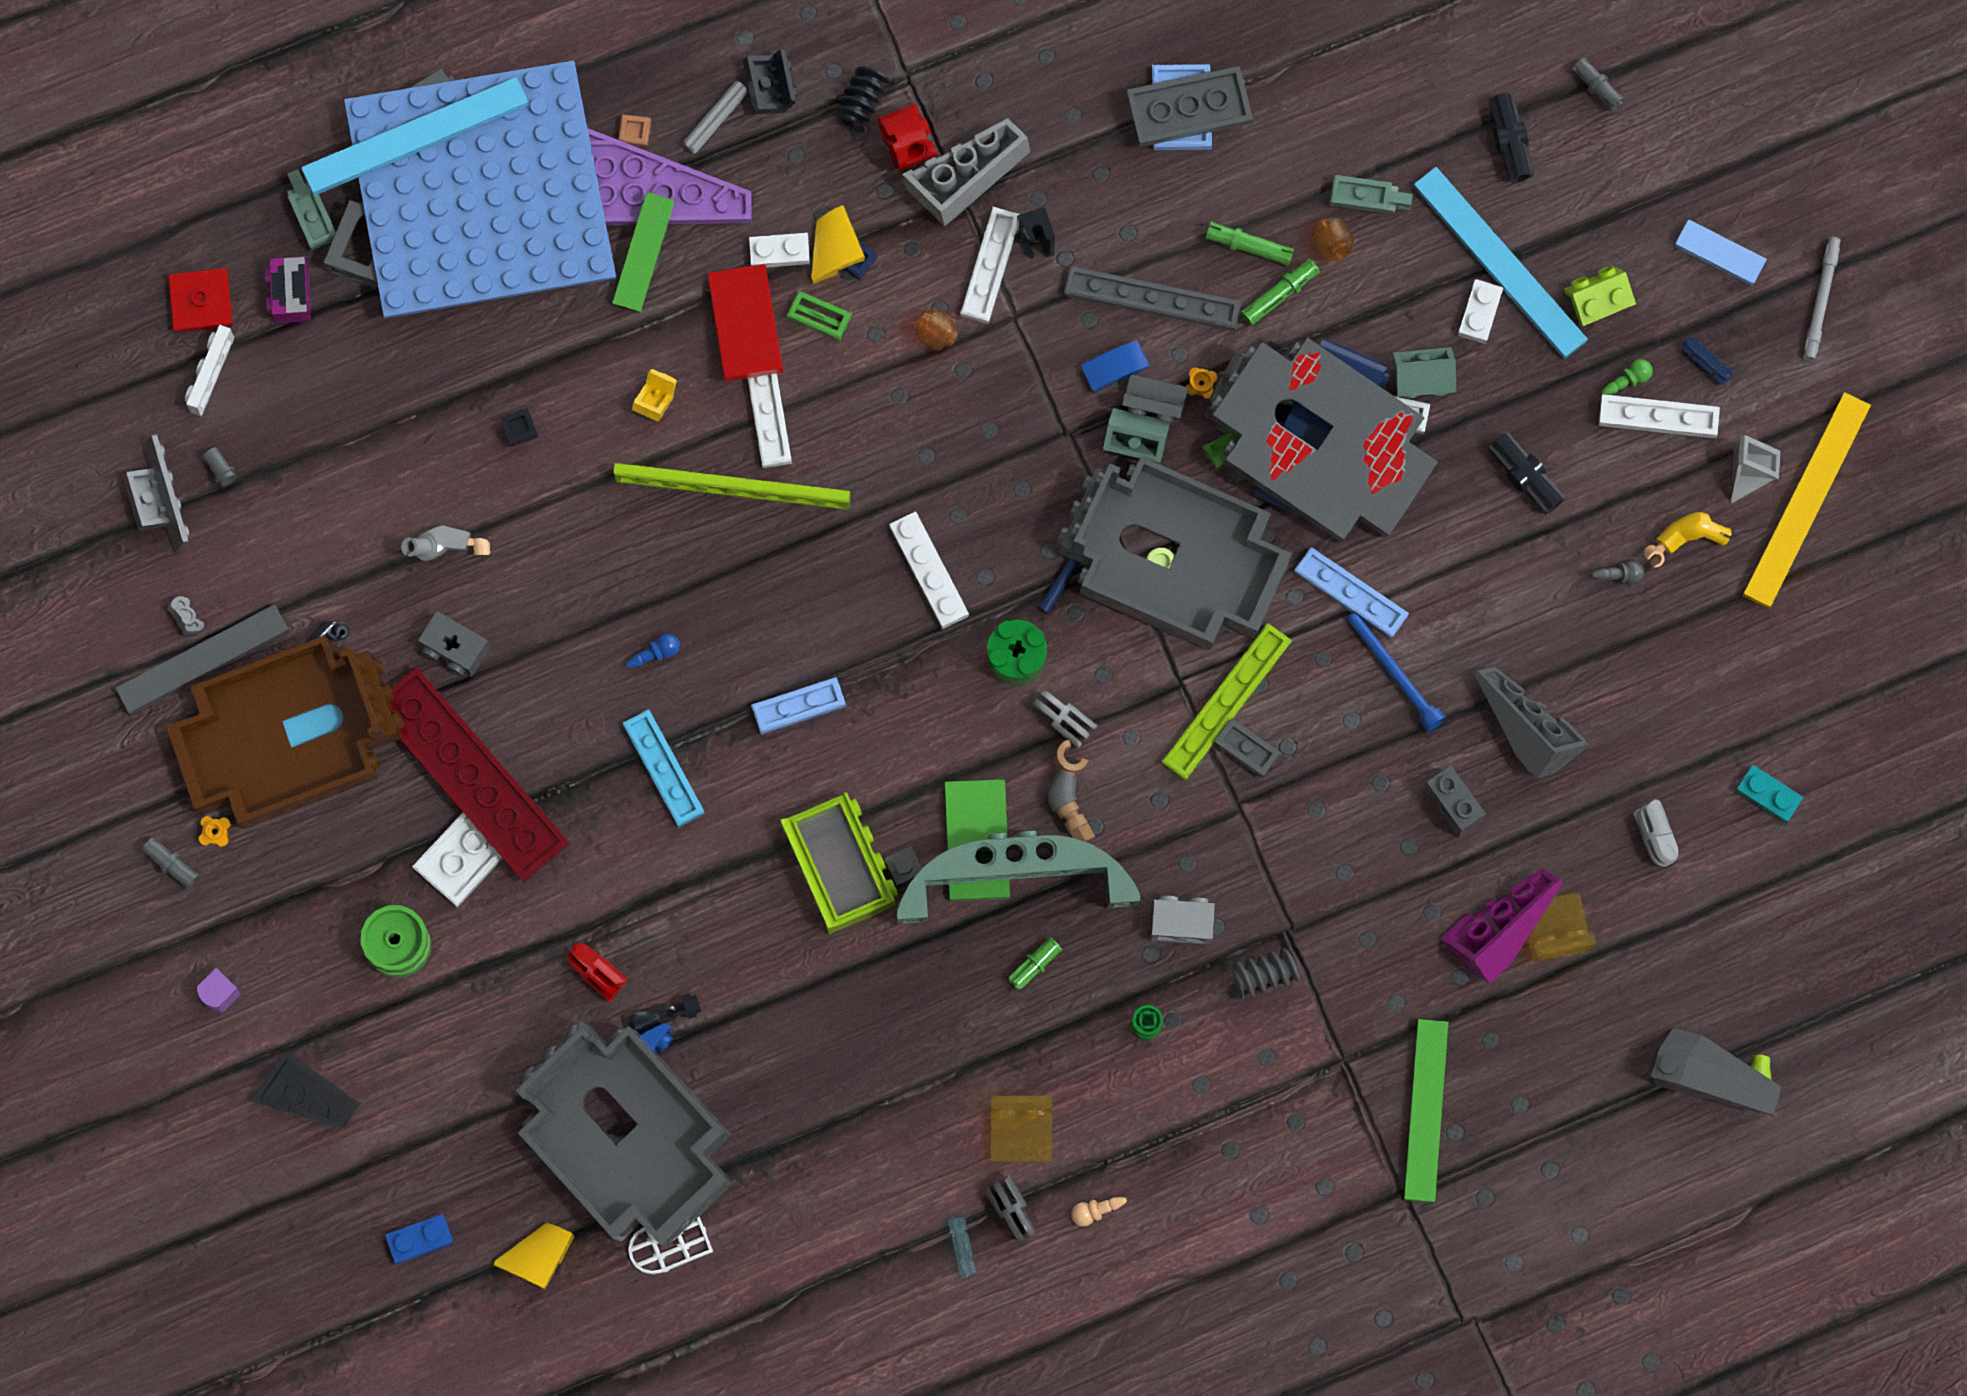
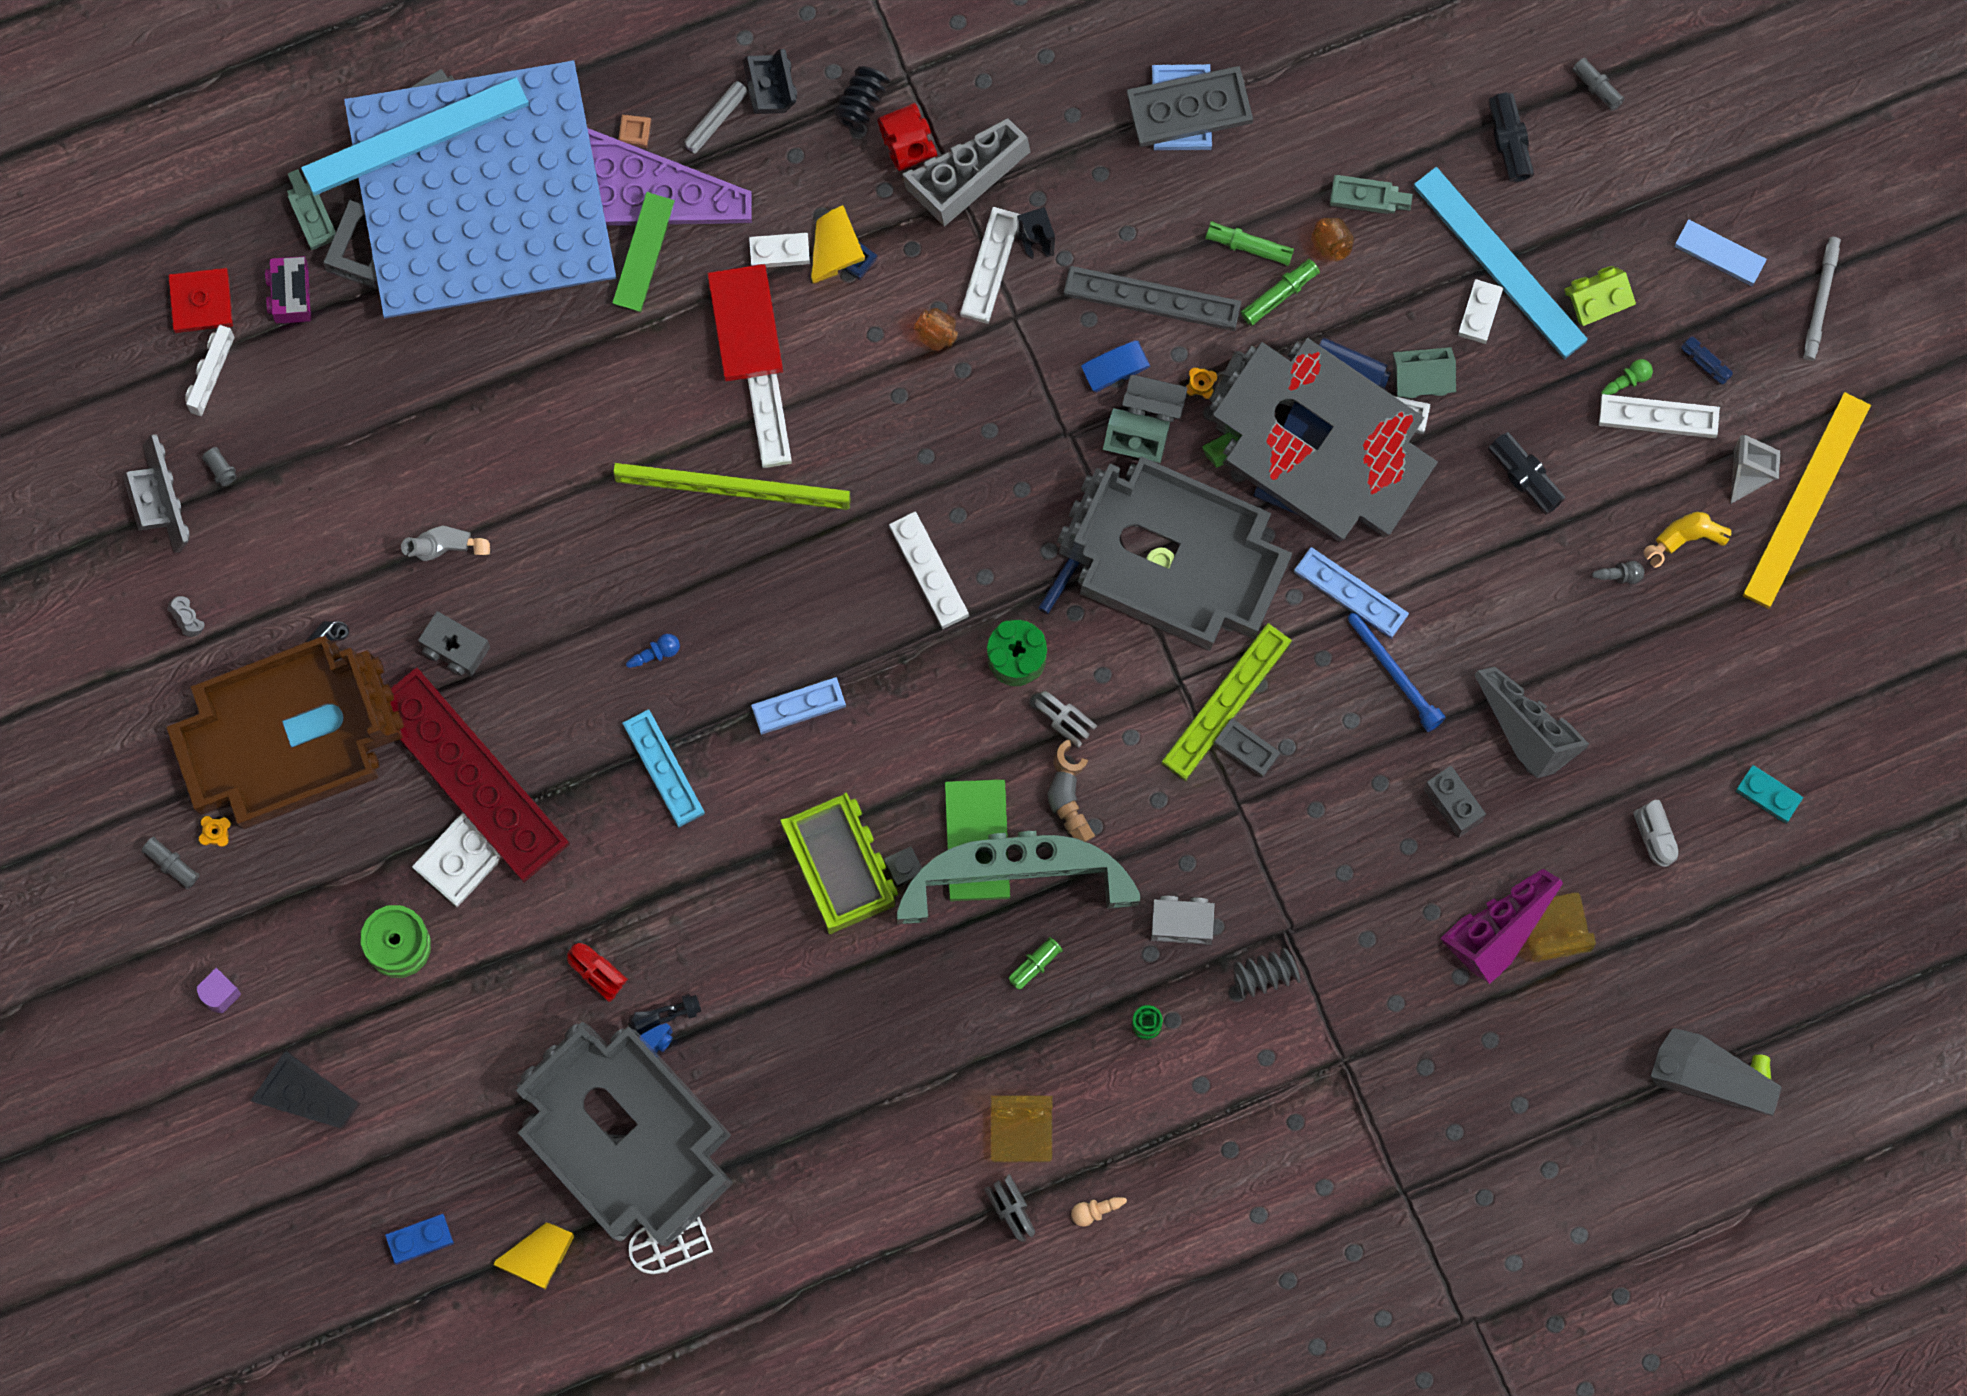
dark grey tile [116,604,290,716] -> none
black plate [500,408,538,447] -> none
yellow bracket [632,369,677,422] -> none
bright green tile [787,291,852,342] -> none
clear light blue axle [949,1217,976,1277] -> none
bright green tile [1404,1019,1448,1203] -> none

